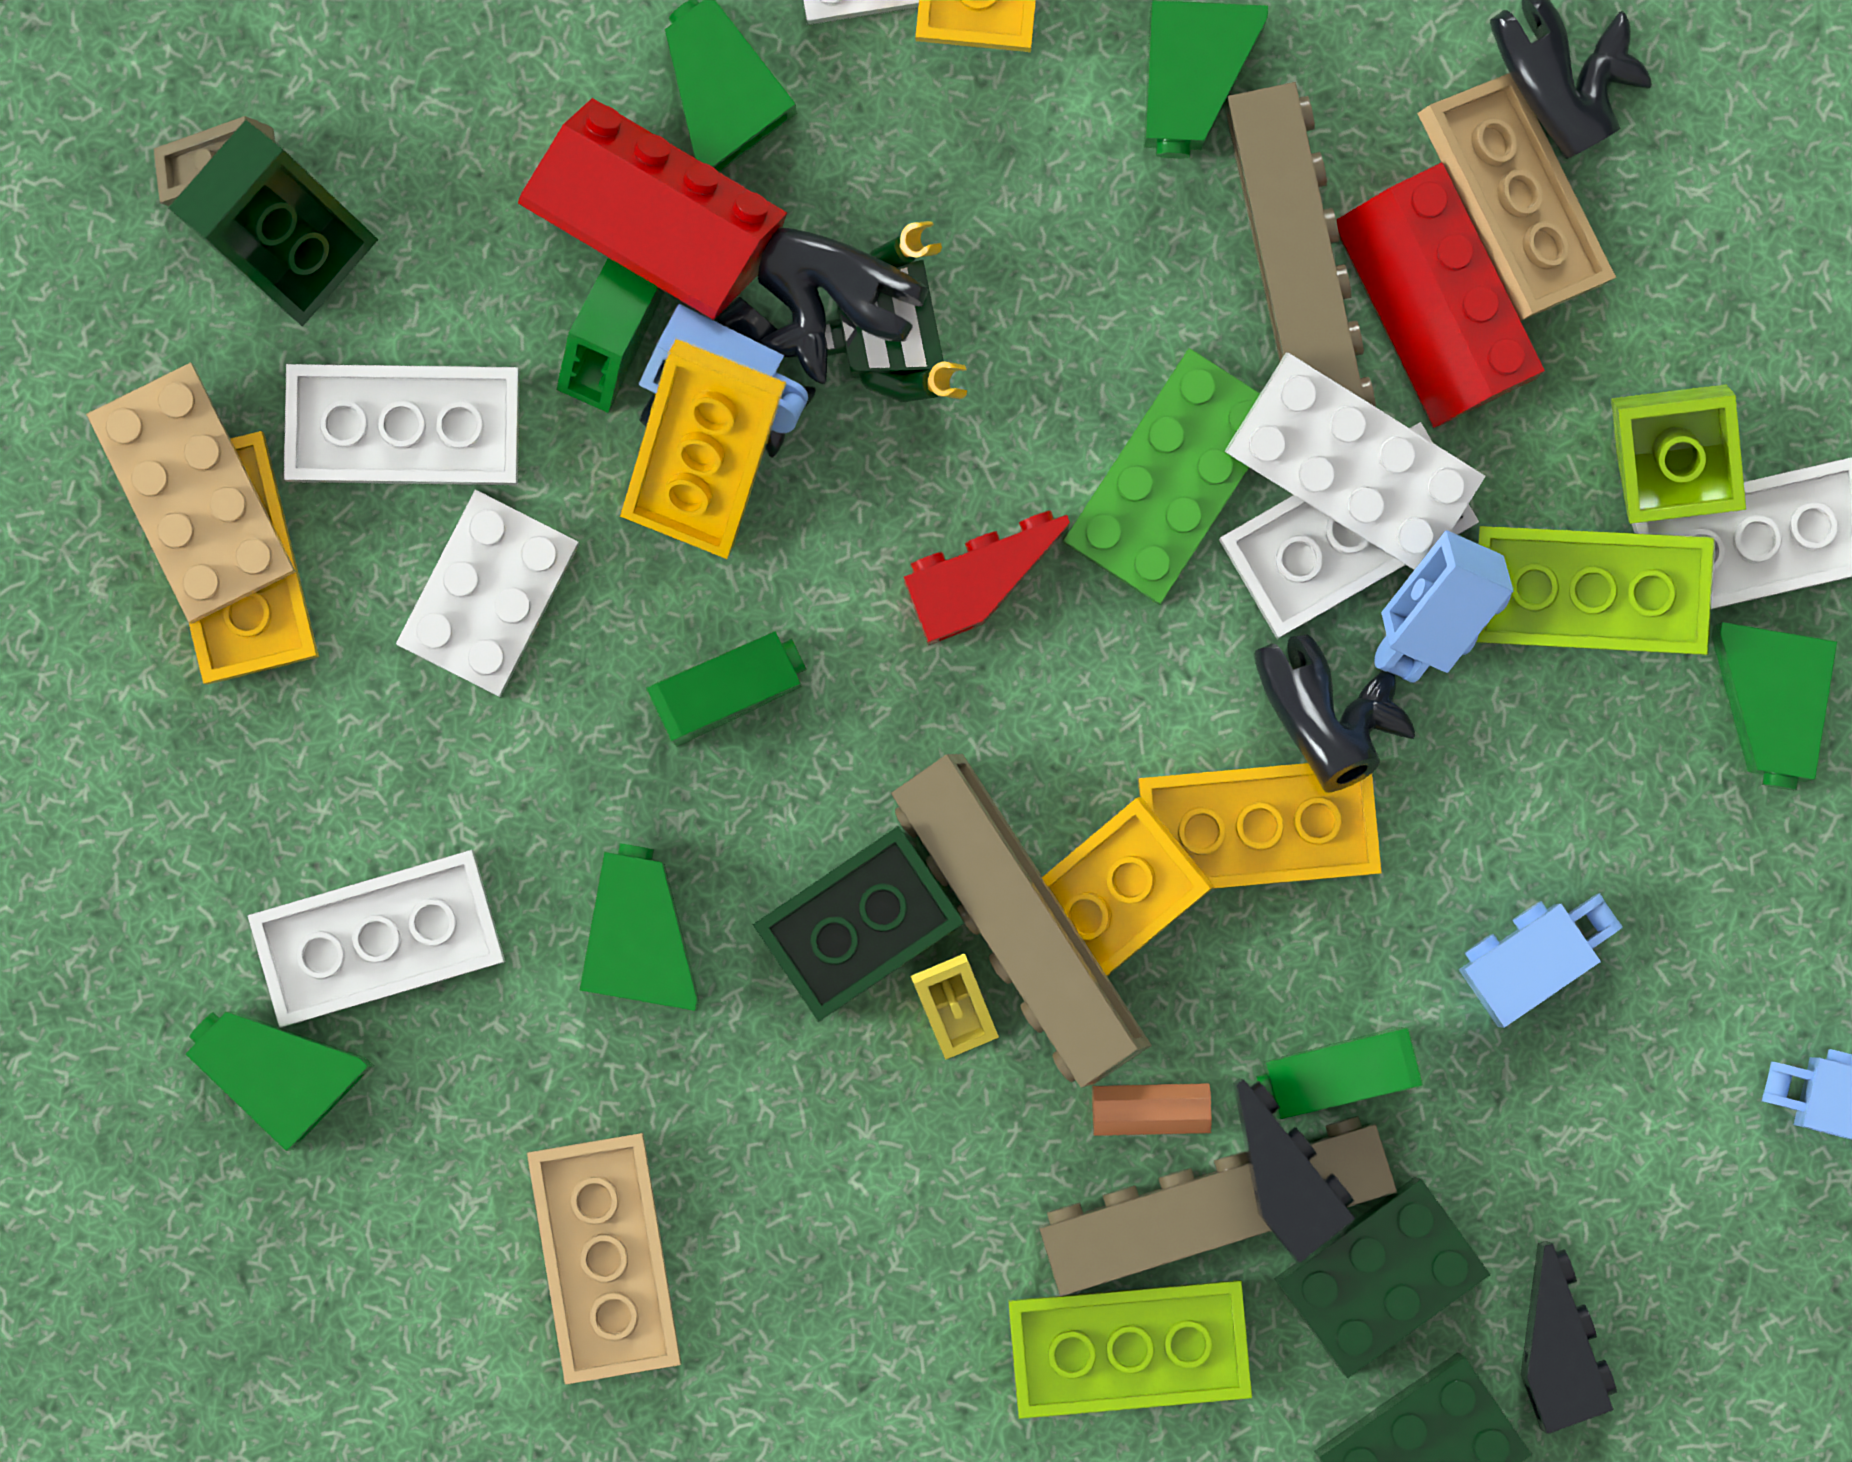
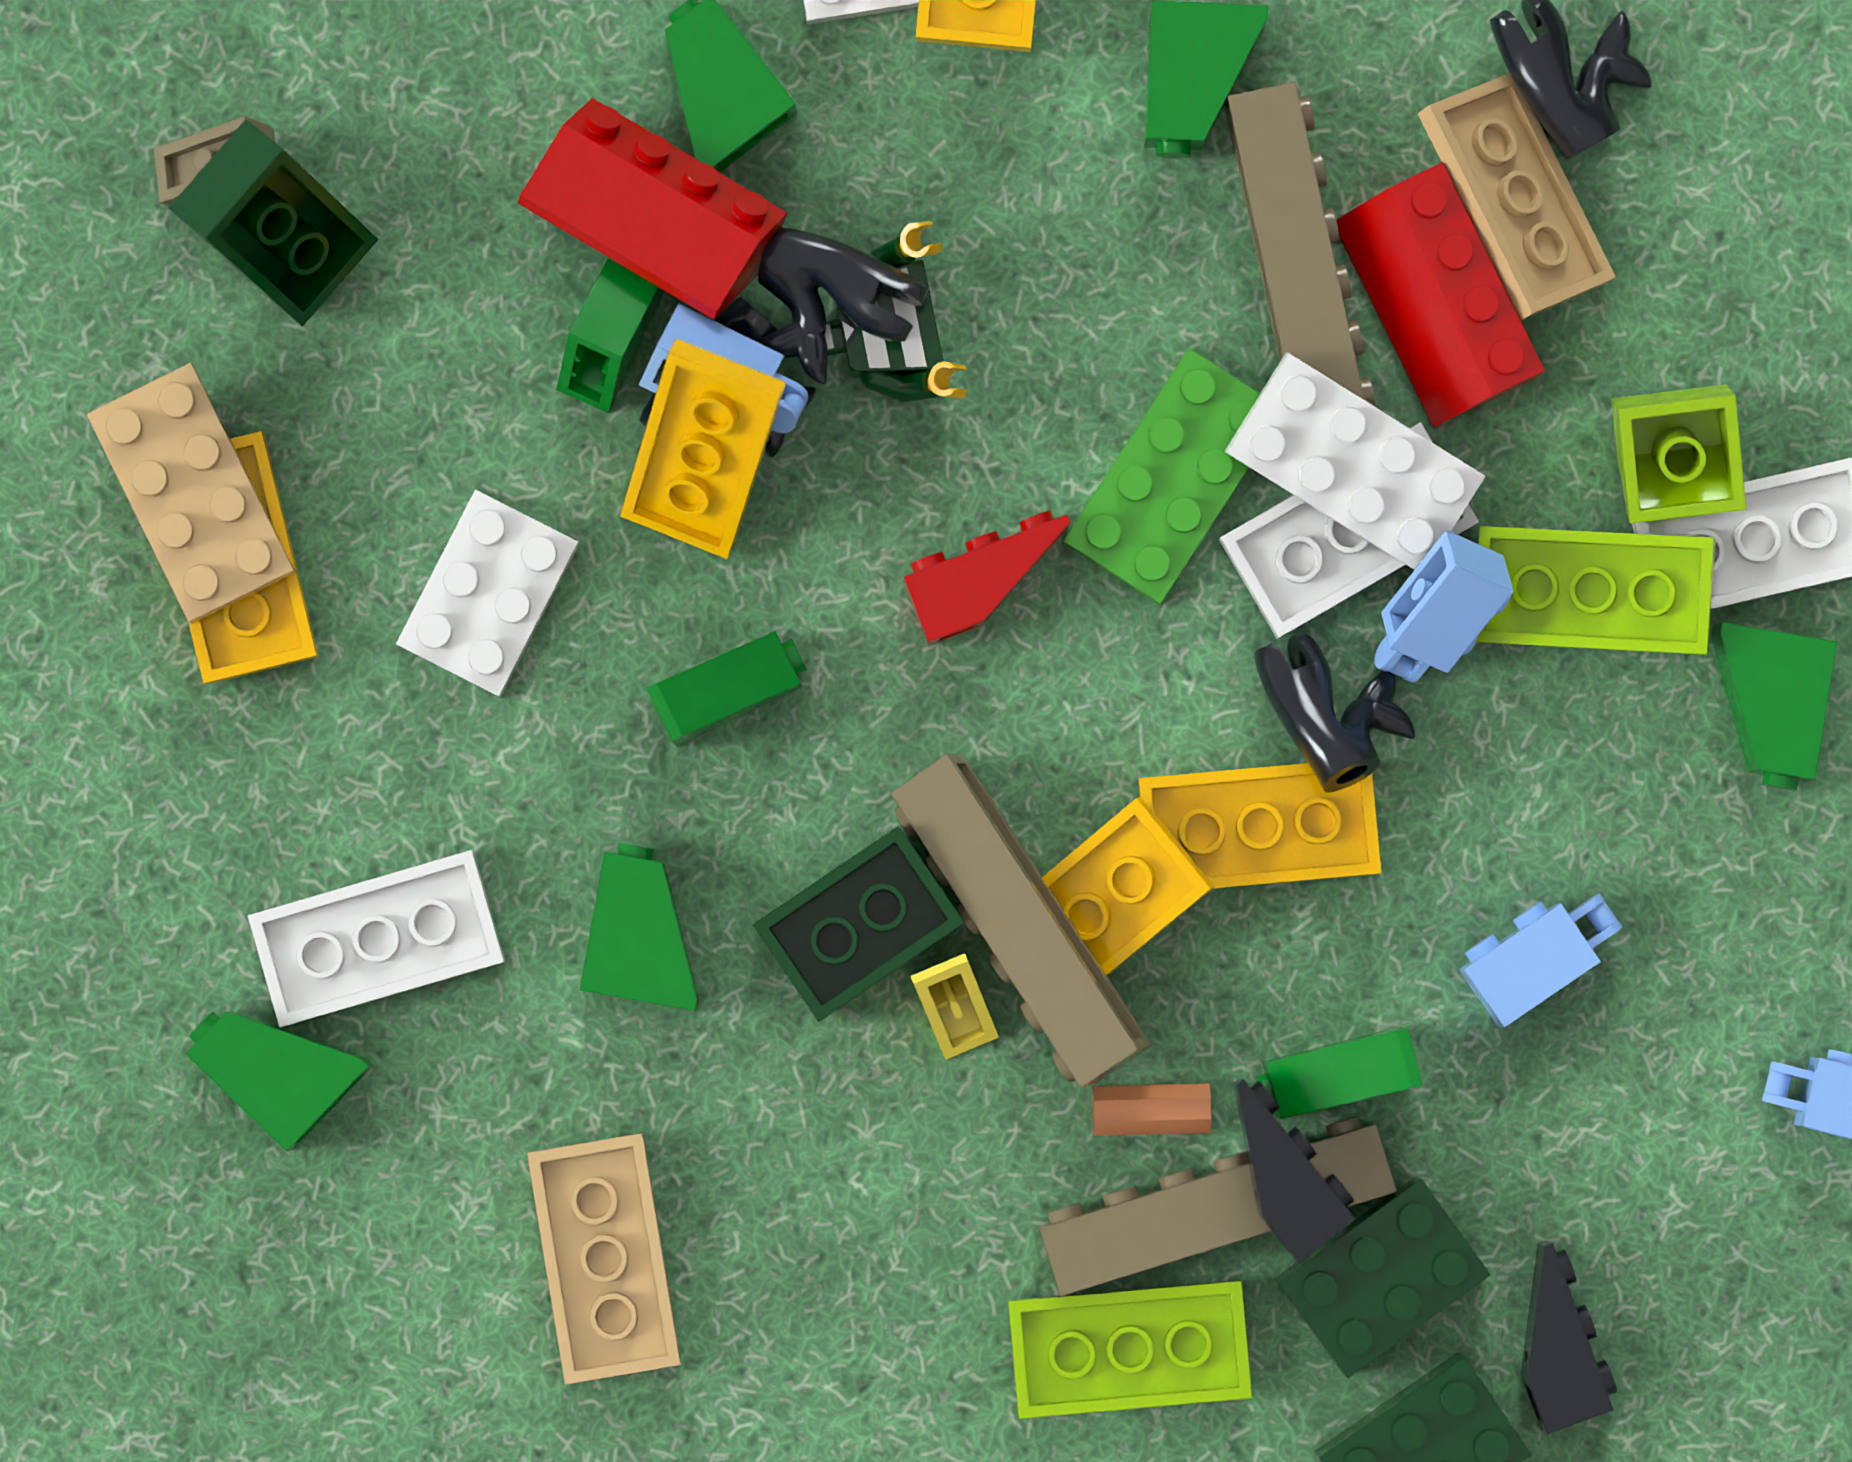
white plate [284,364,520,485] -> none

